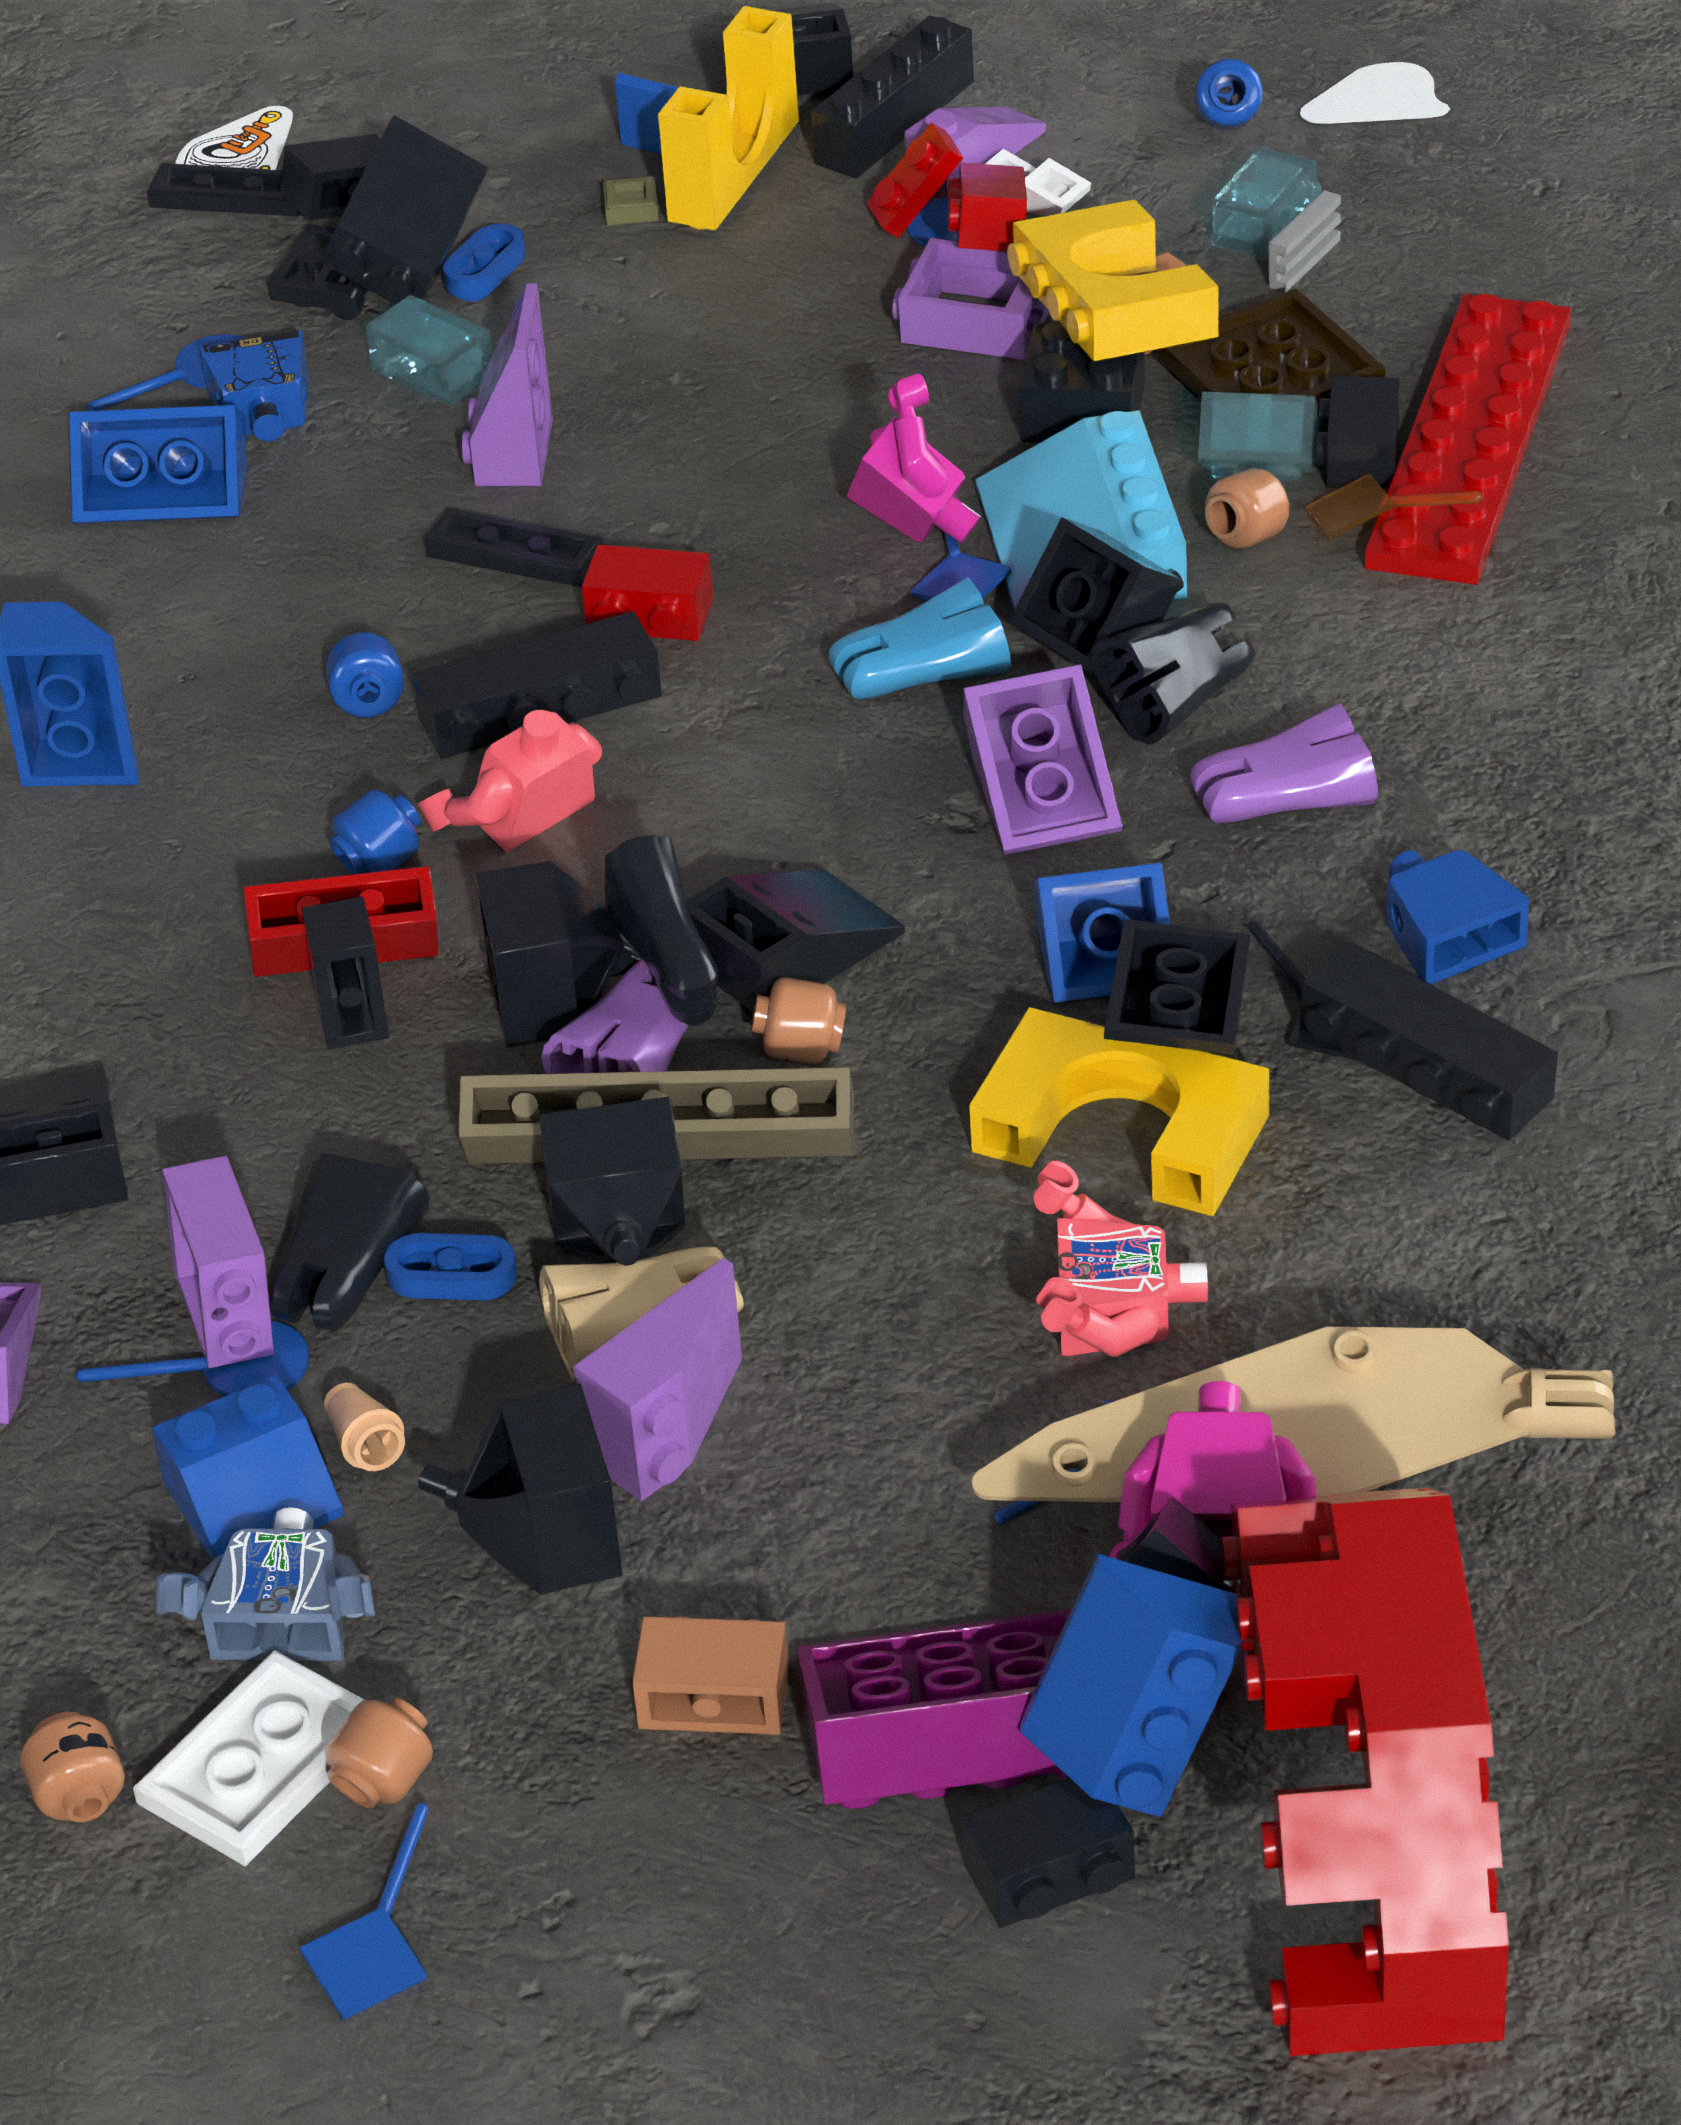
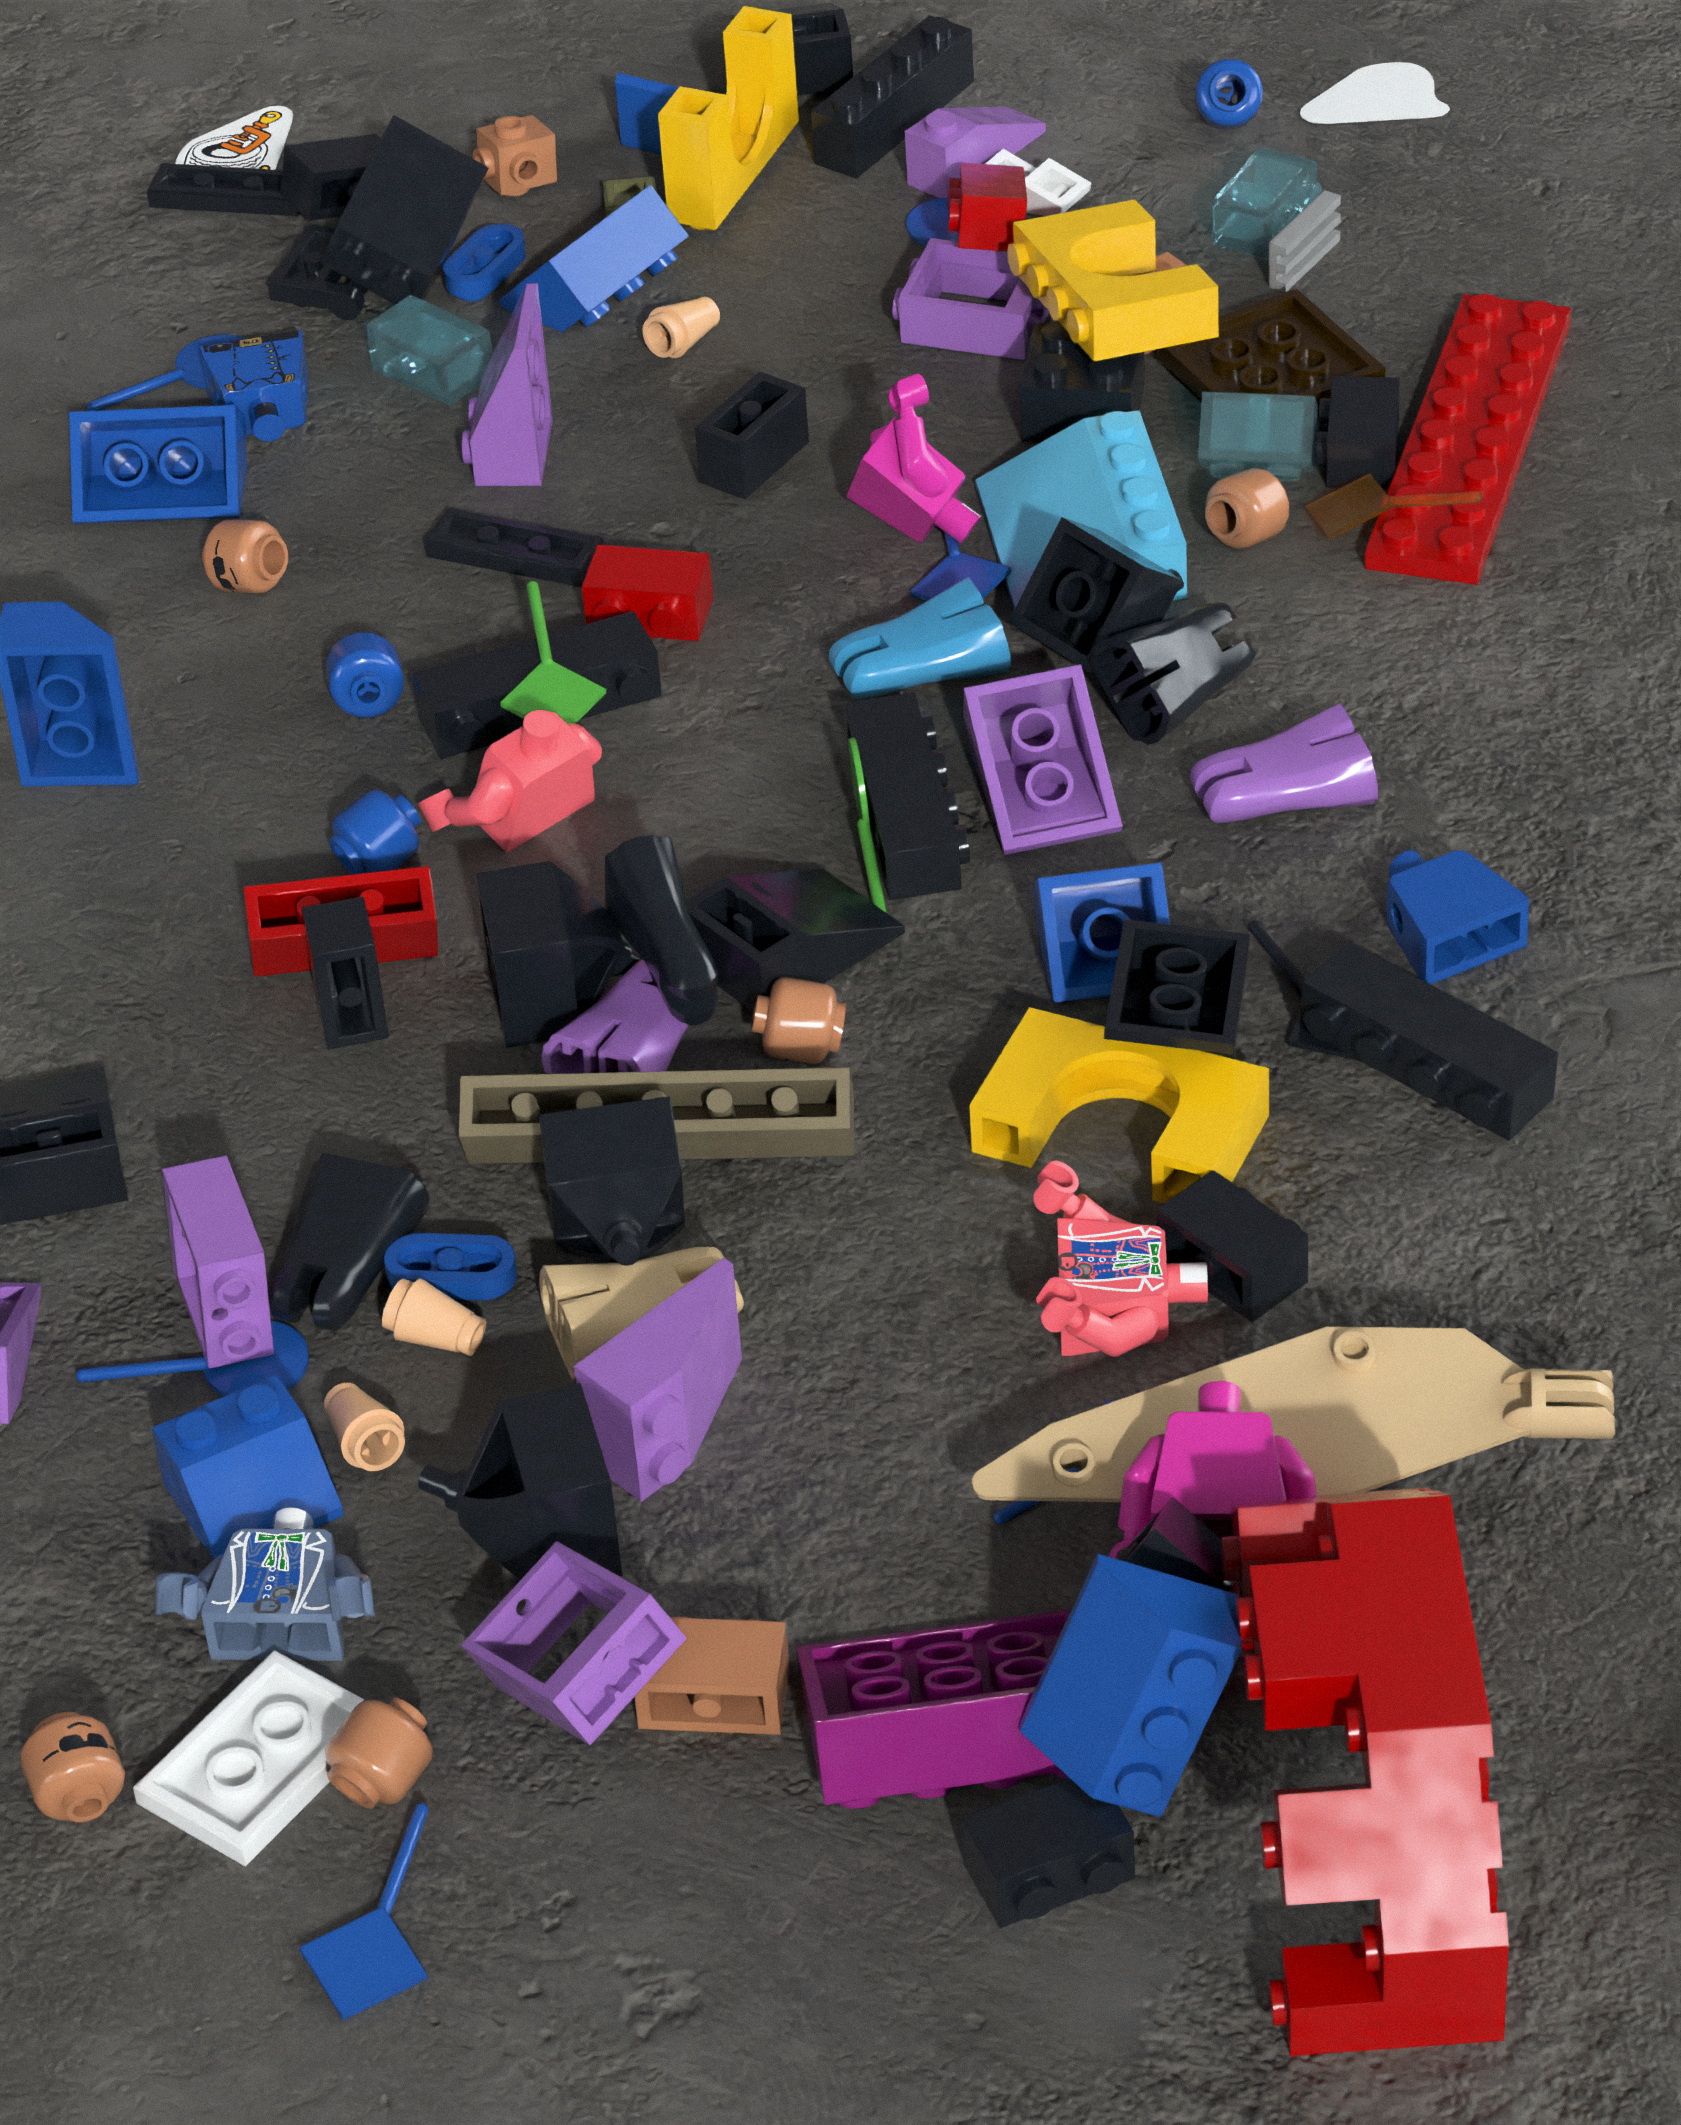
red plate [866,122,964,239] -> none
none -> nougat head [202,520,288,593]
none -> light nougat cone [382,1278,486,1356]
none -> medium lavender window [461,1541,687,1745]
none -> nougat brick [473,115,557,196]
none -> slope [498,184,689,332]
none -> bright green piece [500,581,606,724]
none -> light nougat cone [643,297,720,358]
none -> black brick [695,371,809,499]
none -> black brick [844,692,970,900]
none -> bright green piece [848,737,887,913]
none -> black brick [1156,1170,1309,1323]

